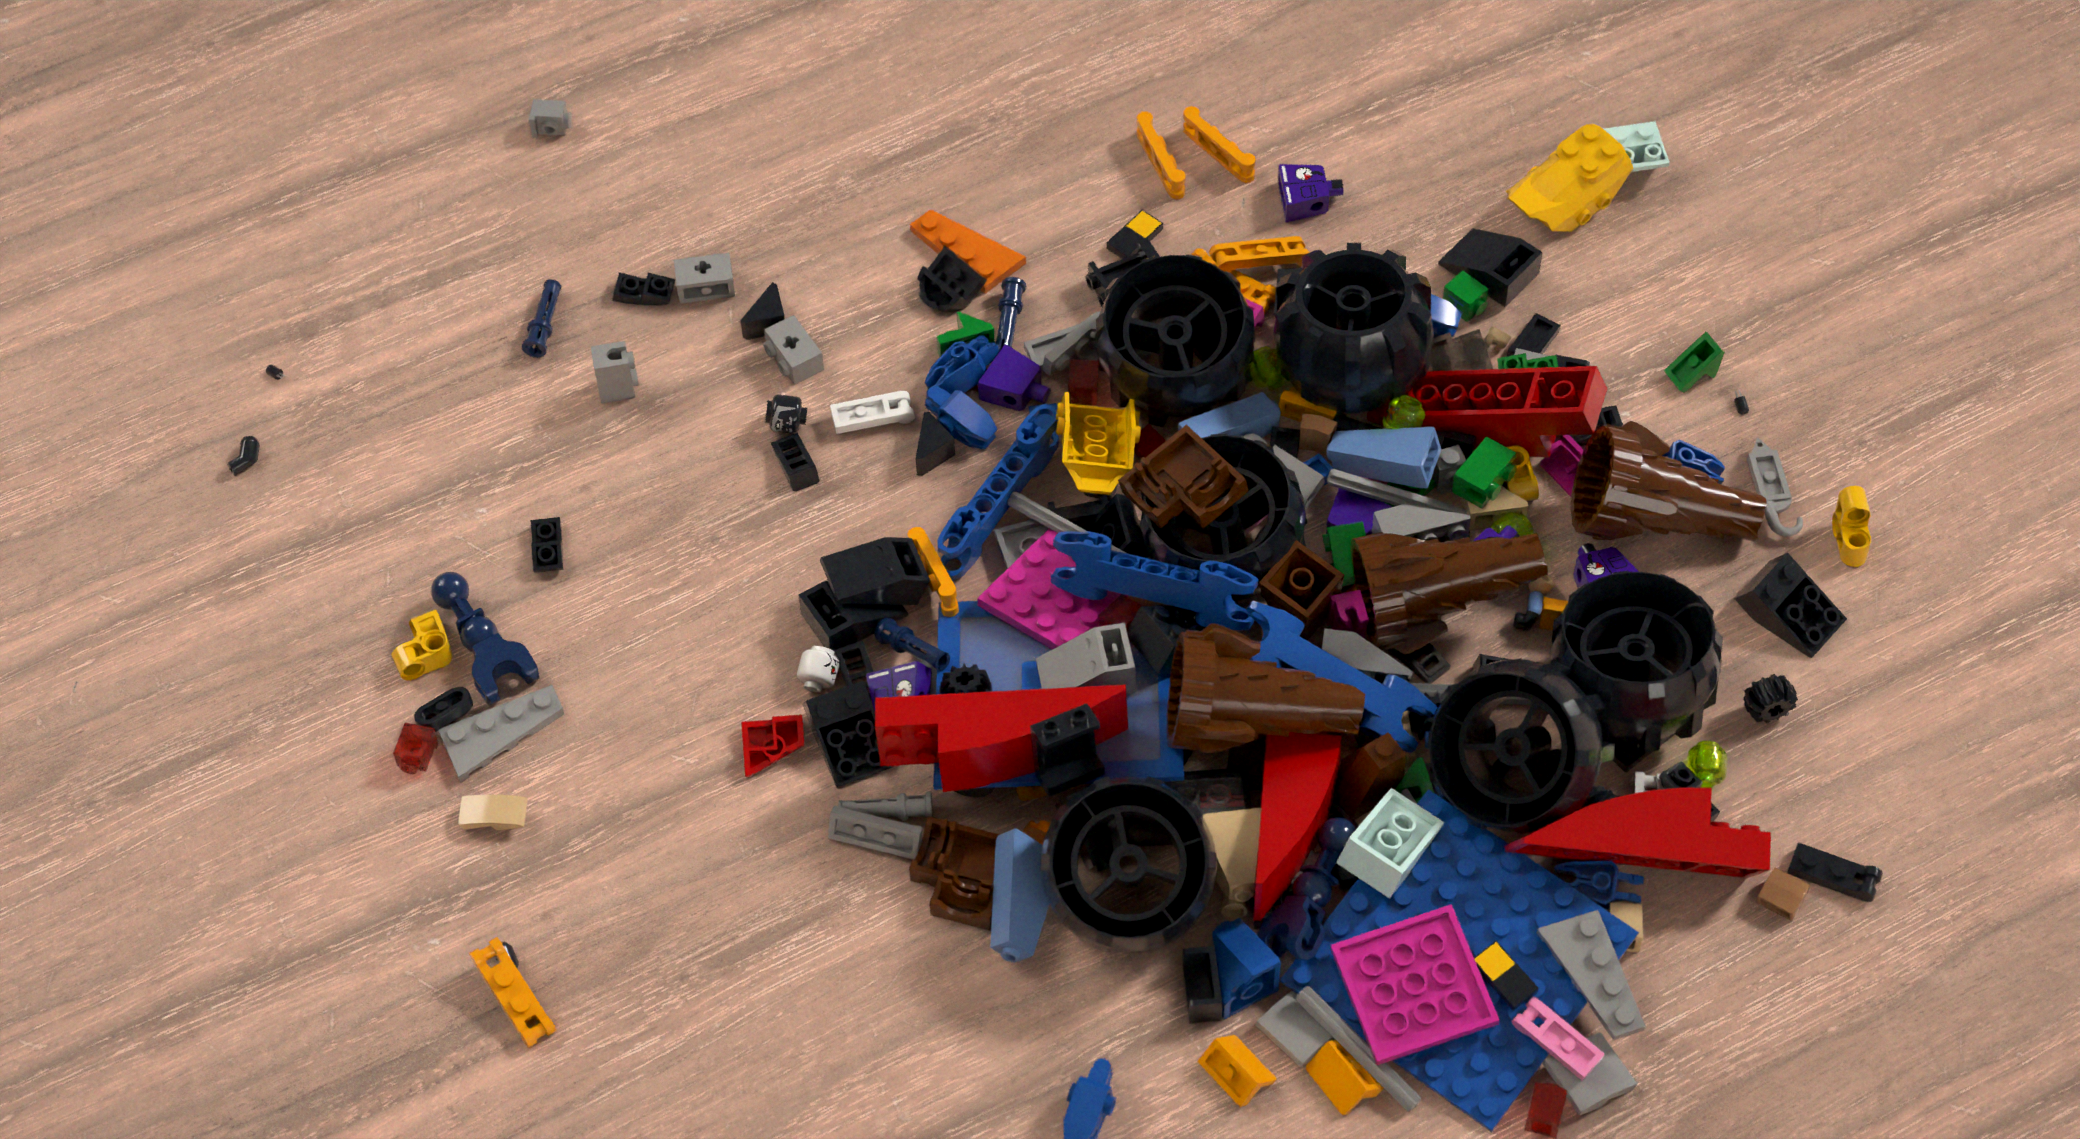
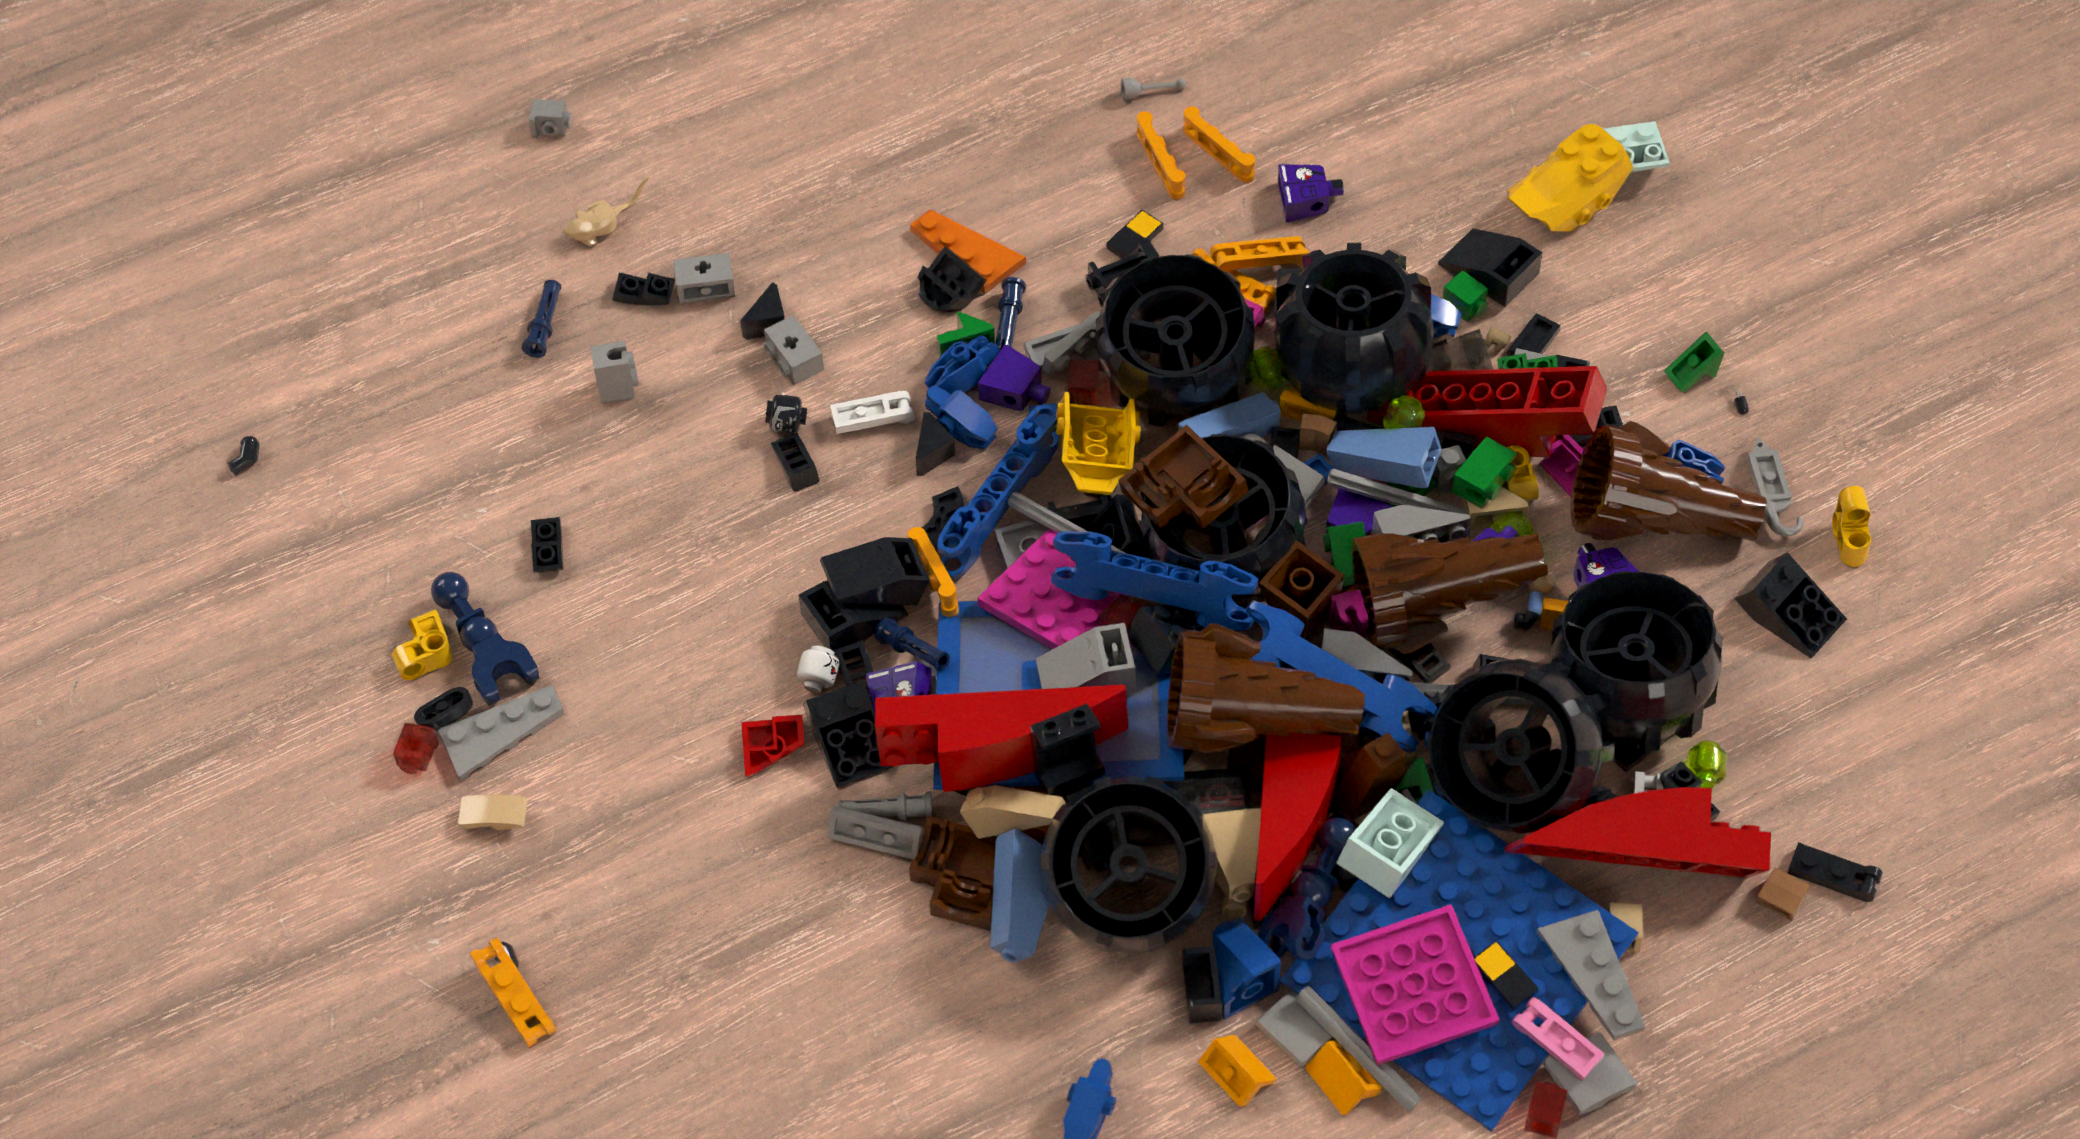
black piece [266,365,285,380] -> none
black gear [939,663,992,694] -> none
red tile [1134,424,1166,458] -> none
blue hinge [1554,861,1644,910] -> none
black gear [1743,674,1798,723] -> none
none -> tan animal [563,176,650,246]
none -> black tile [921,486,964,554]
none -> tan slope [960,785,1065,839]
none -> light grey hinge [1120,78,1186,100]

